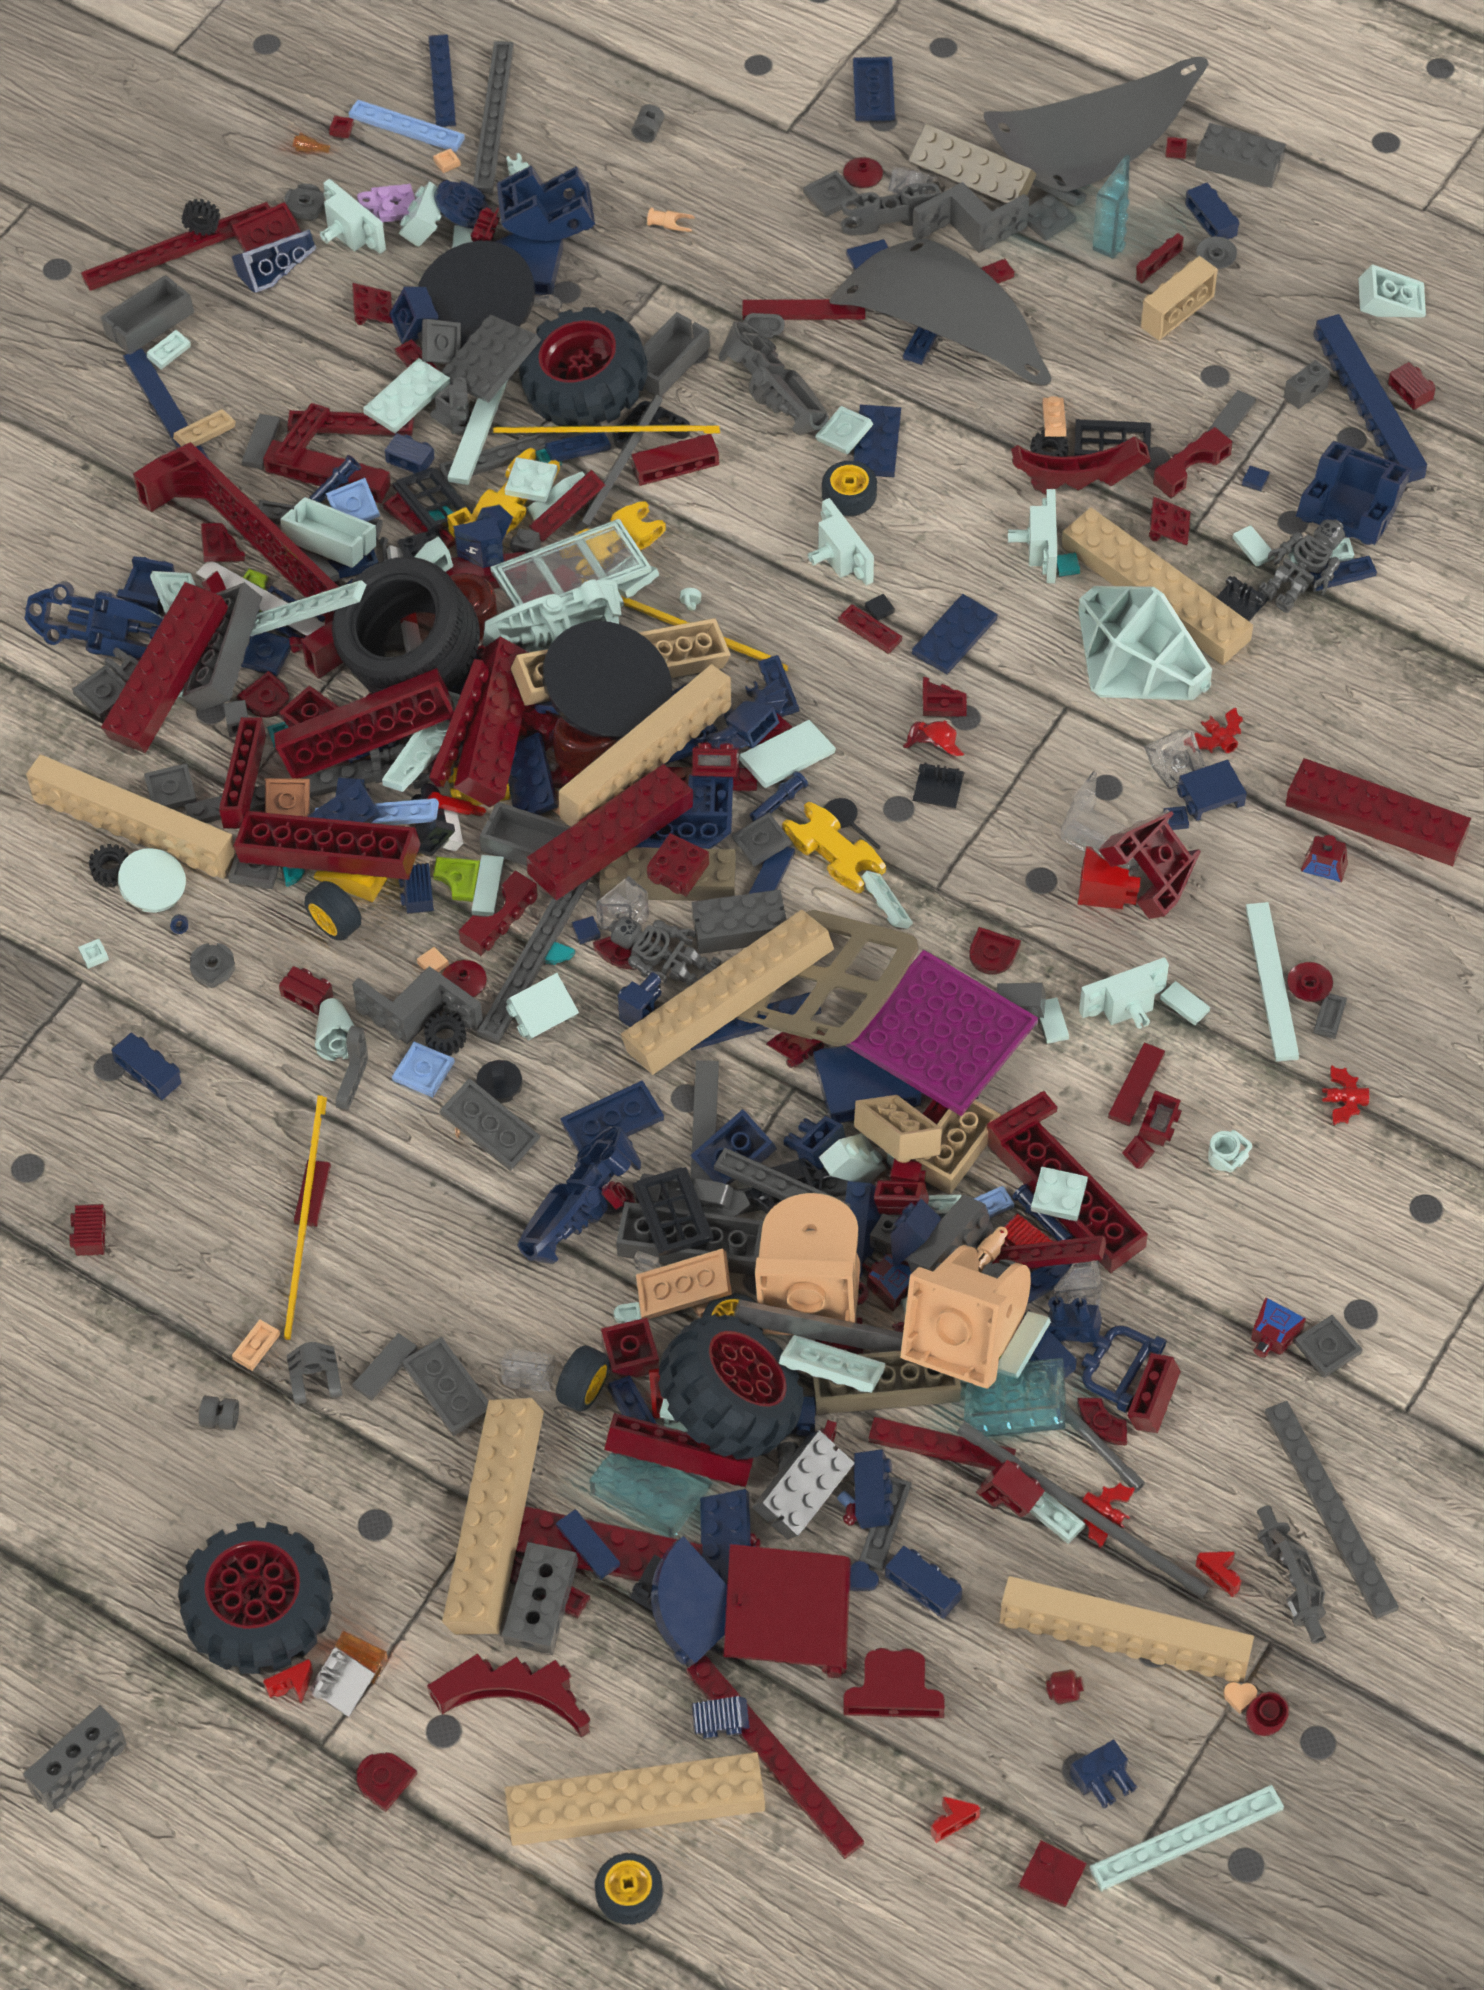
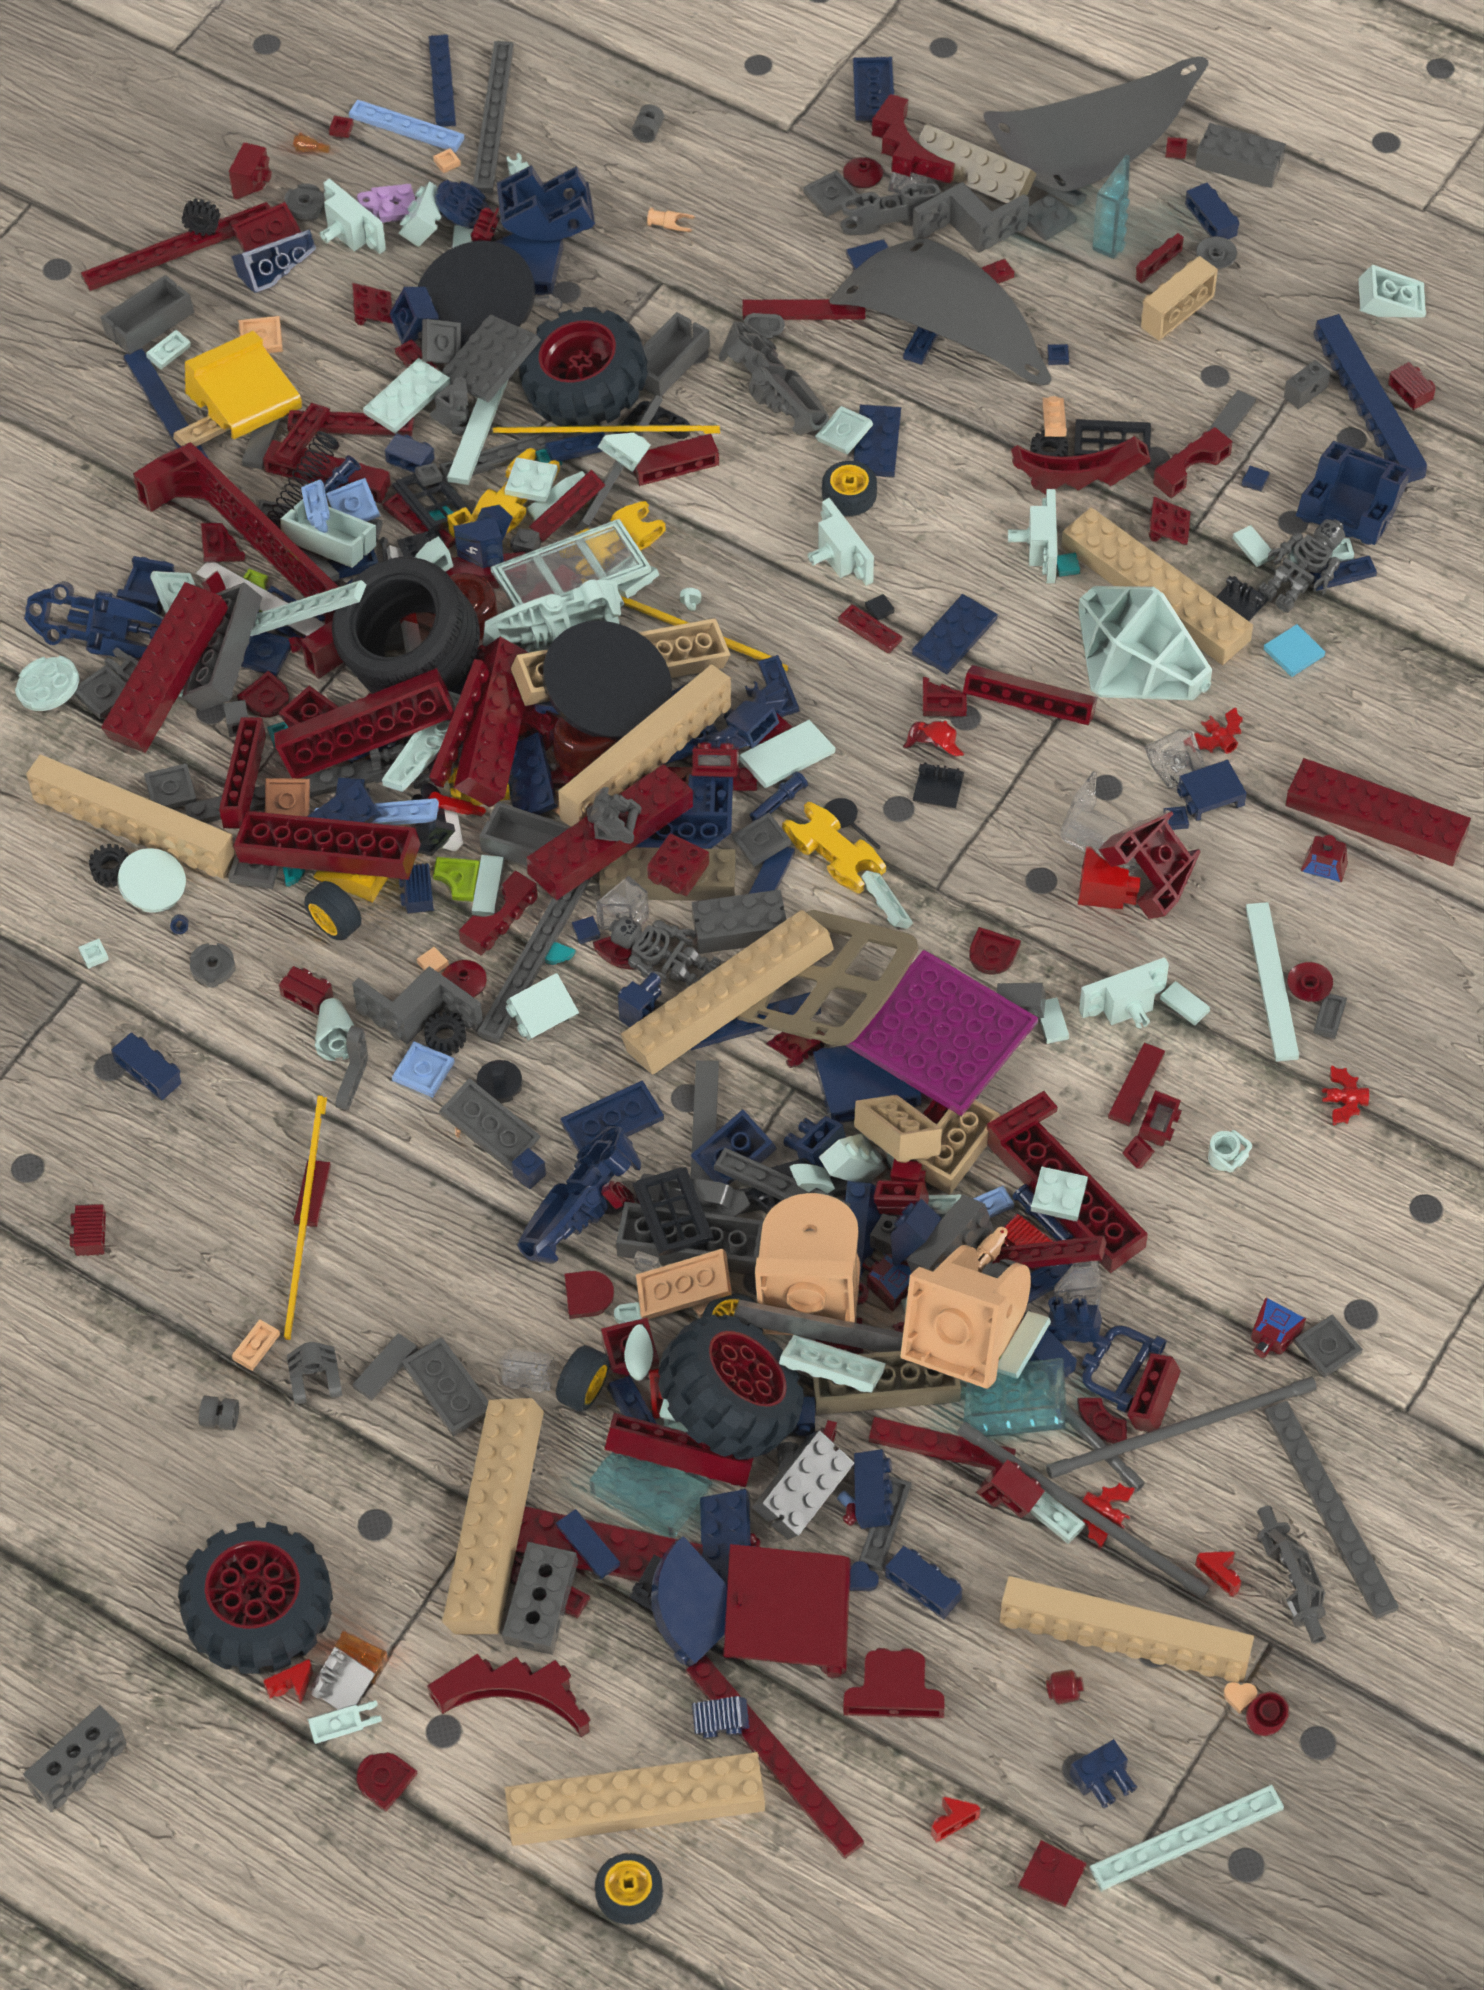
none -> light aqua tile [15,656,79,711]
none -> yellow panel [185,331,302,439]
none -> dark red slope [229,142,272,199]
none -> light nougat tile [239,316,283,353]
none -> black piece [266,431,340,530]
none -> light blue hinge [301,479,330,533]
none -> light aqua hinge [308,1700,382,1744]
none -> dark grey tile [415,463,443,486]
none -> dark blue brick [512,1148,546,1190]
none -> dark red tile [564,1271,614,1319]
none -> dark grey piece [587,787,641,843]
none -> light aqua slope [598,433,651,472]
none -> light aqua arm [625,1324,653,1381]
none -> light aqua slope [790,1164,835,1193]
none -> dark red arch [871,94,955,184]
none -> dark red brick [962,665,1098,726]
none -> dark grey piece [1046,1376,1317,1479]
none -> dark blue tile [1047,344,1069,365]
none -> medium azure tile [1263,624,1325,677]

